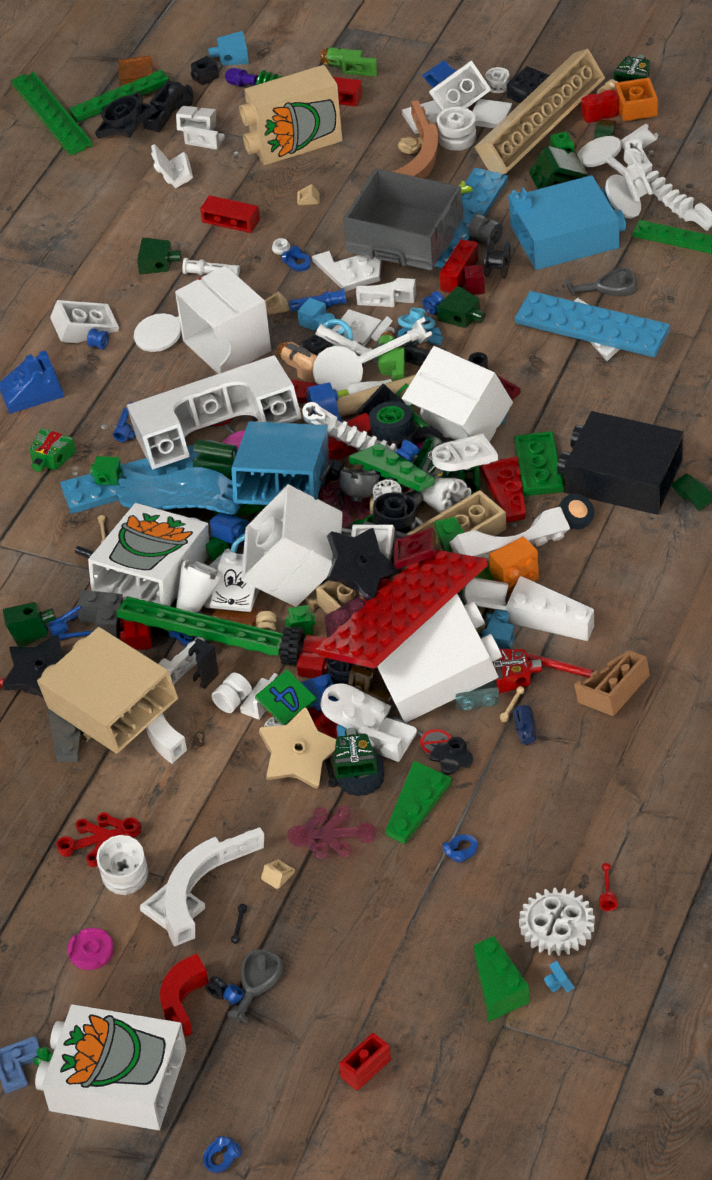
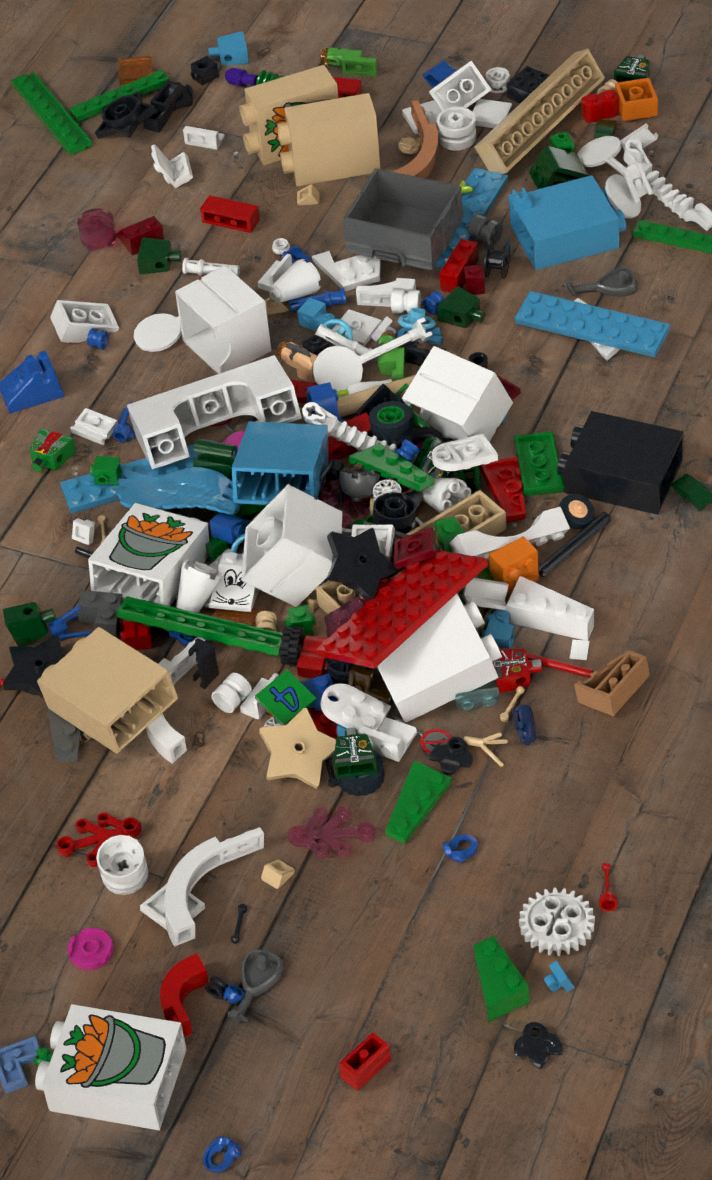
white piece [176,106,217,131] -> none
none -> white plate [70,408,118,445]
none -> white tile [72,518,95,545]
none -> clear pink brick [77,208,116,251]
none -> dark red slope [116,216,164,256]
none -> white panel [258,254,292,291]
none -> white cone [269,259,321,303]
none -> tan brick [277,93,380,186]
none -> white wheel [391,289,421,314]
none -> tan plant [463,732,508,767]
none -> black plate [514,1022,562,1069]
none -> black axle [538,512,611,577]
none -> white sticker [569,640,590,660]

